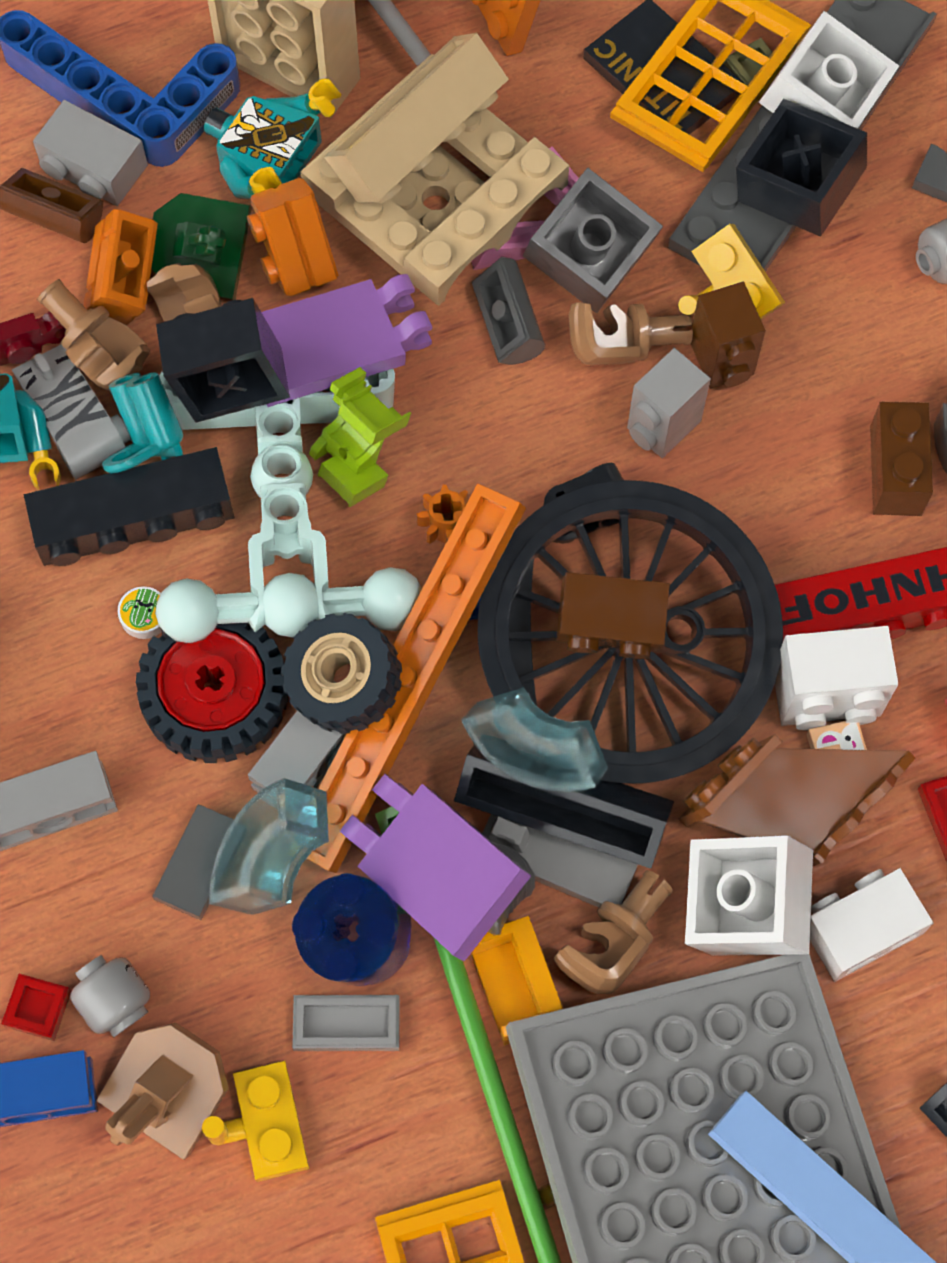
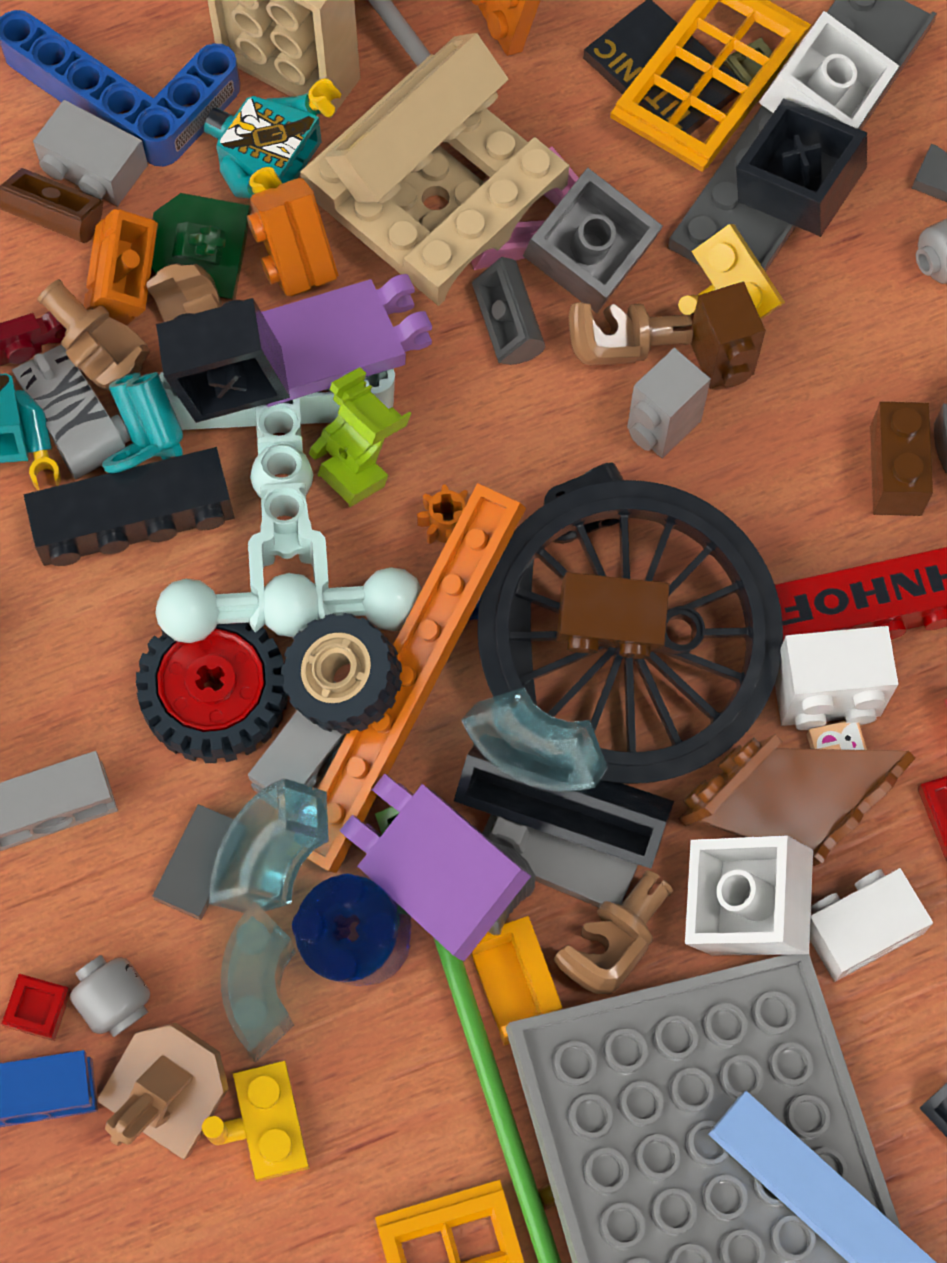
tile [118,586,162,639] -> none
light grey tile [292,995,400,1051] -> none
none -> clear light blue brick [221,902,296,1063]

